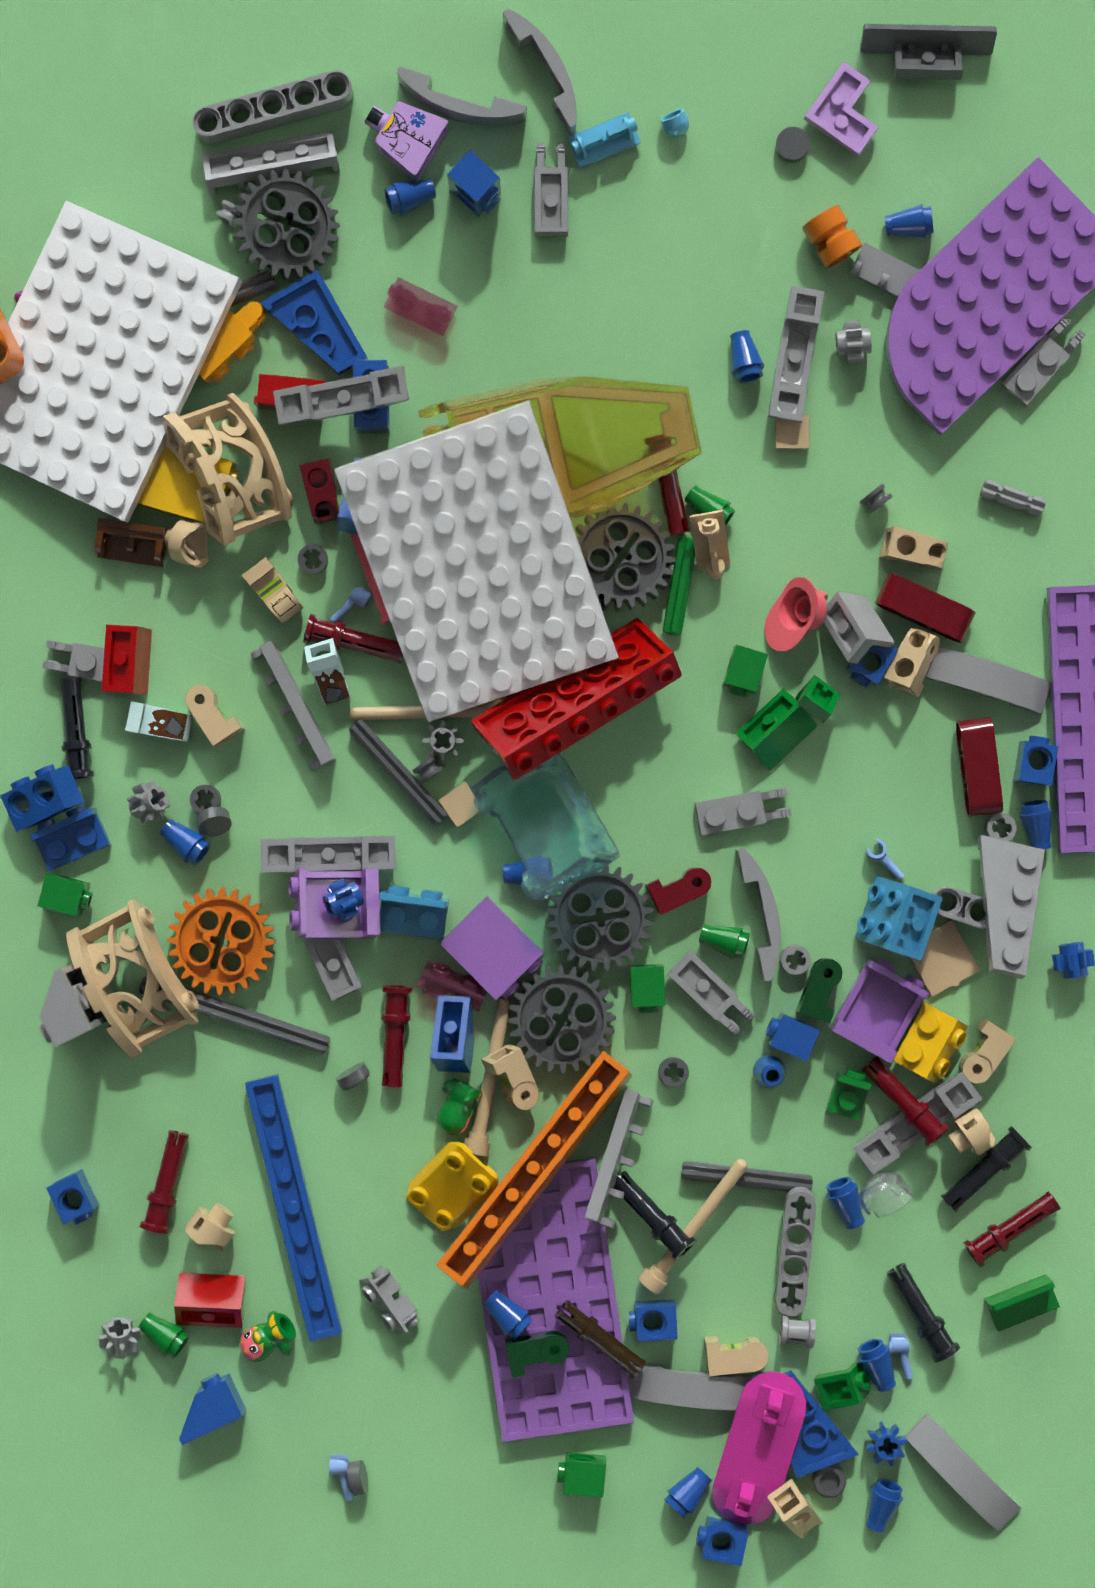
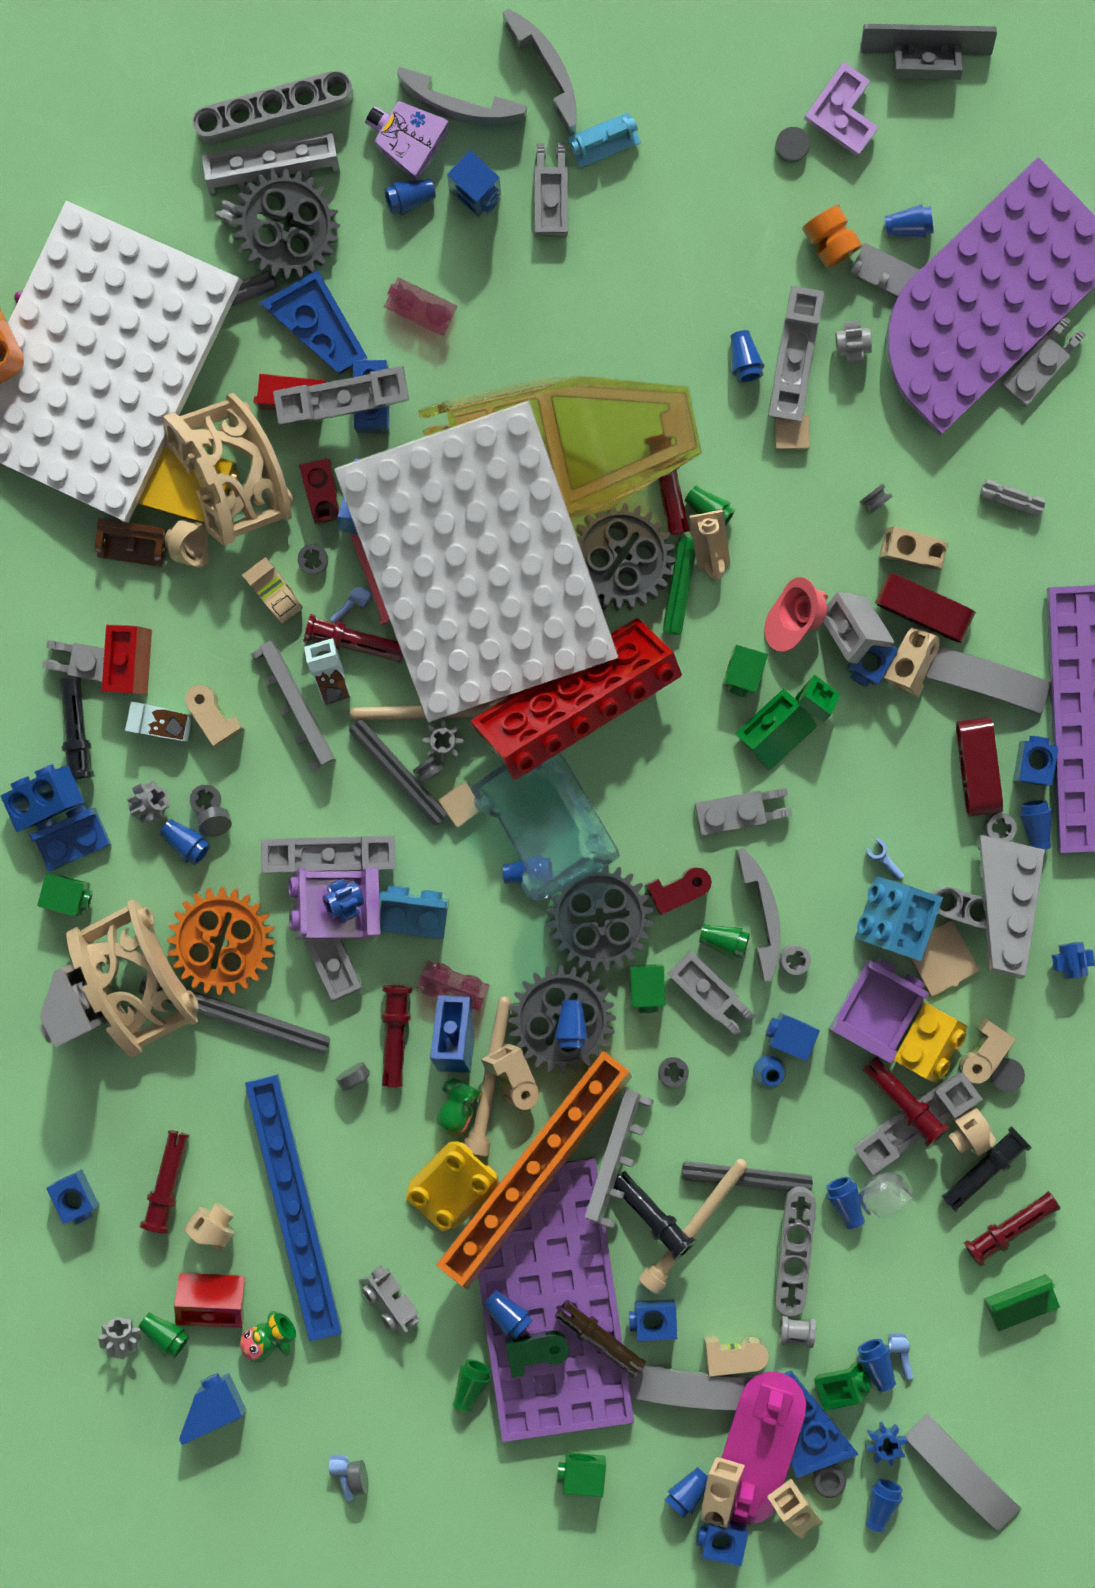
light orange hinge [199,301,266,385] -> none
medium lavender panel [439,895,544,1000] -> none
medium azure hinge [660,109,689,138] -> none
dark green leg [796,958,843,1023] -> none
green bracket [826,1069,873,1121] -> none
black pin [886,1263,960,1363] -> none
none -> green cone [452,1359,491,1412]
none -> blue cone [554,1000,588,1049]
none -> tan leg [701,1457,745,1528]
none -> dark grey tile [990,1058,1025,1092]

